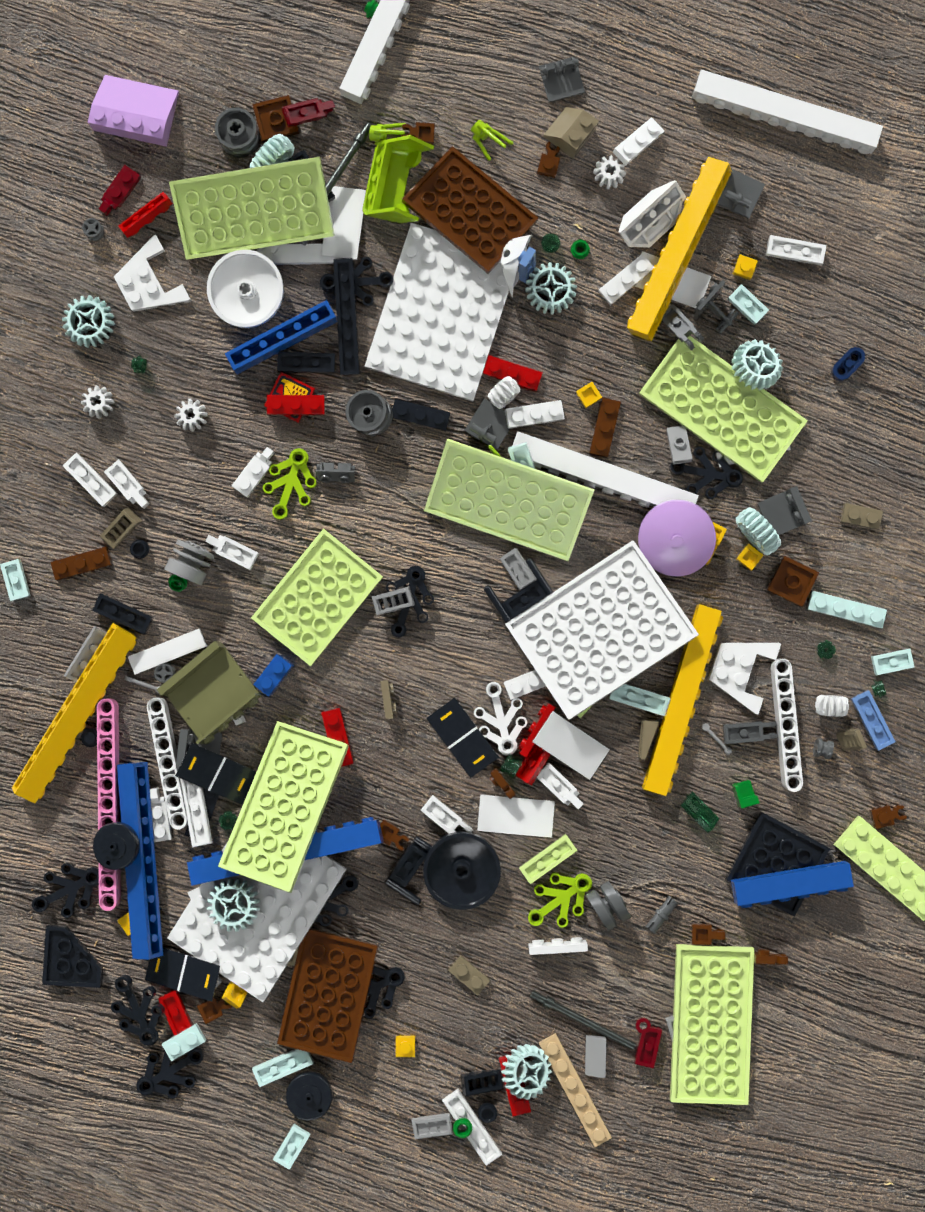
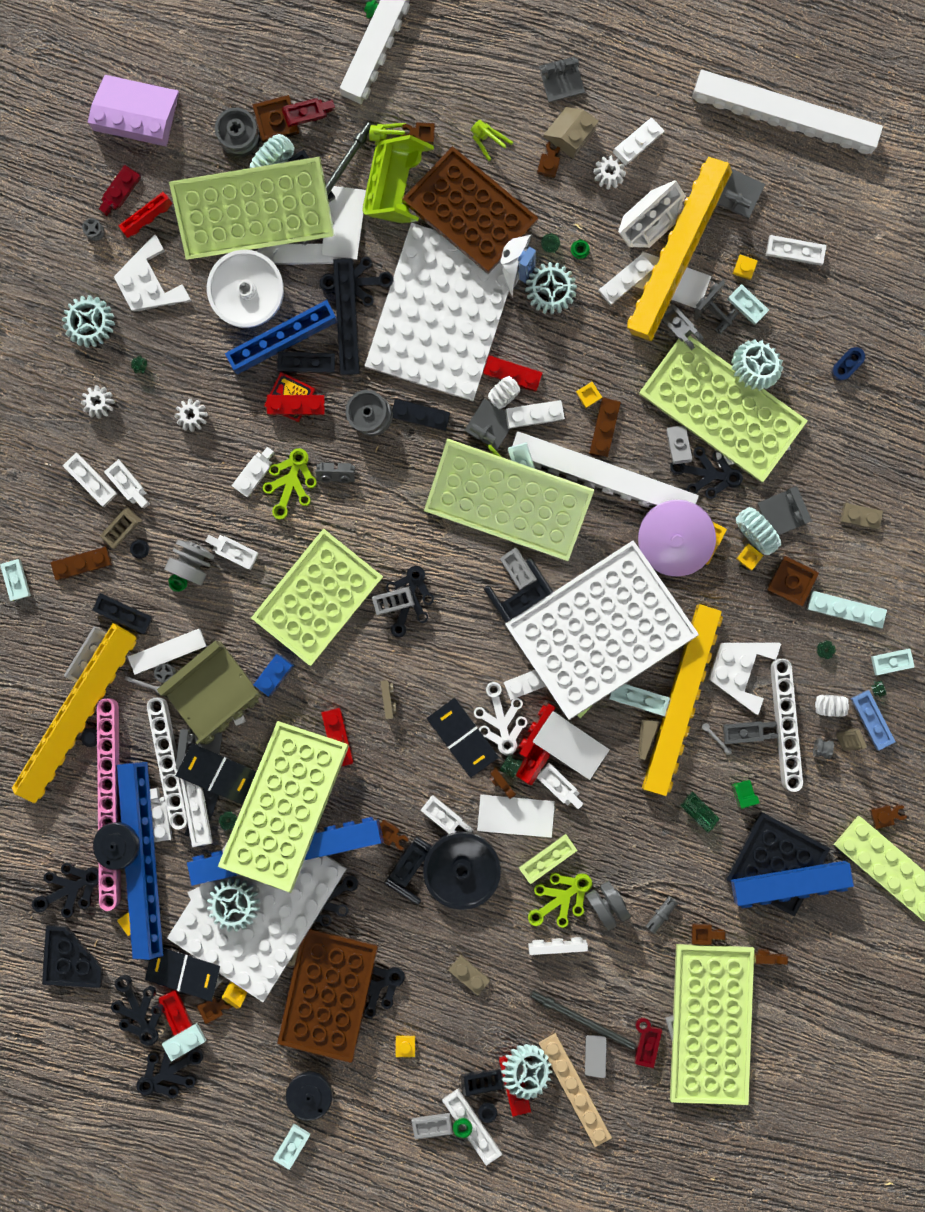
light aqua plate [252,1049,314,1087] -> none

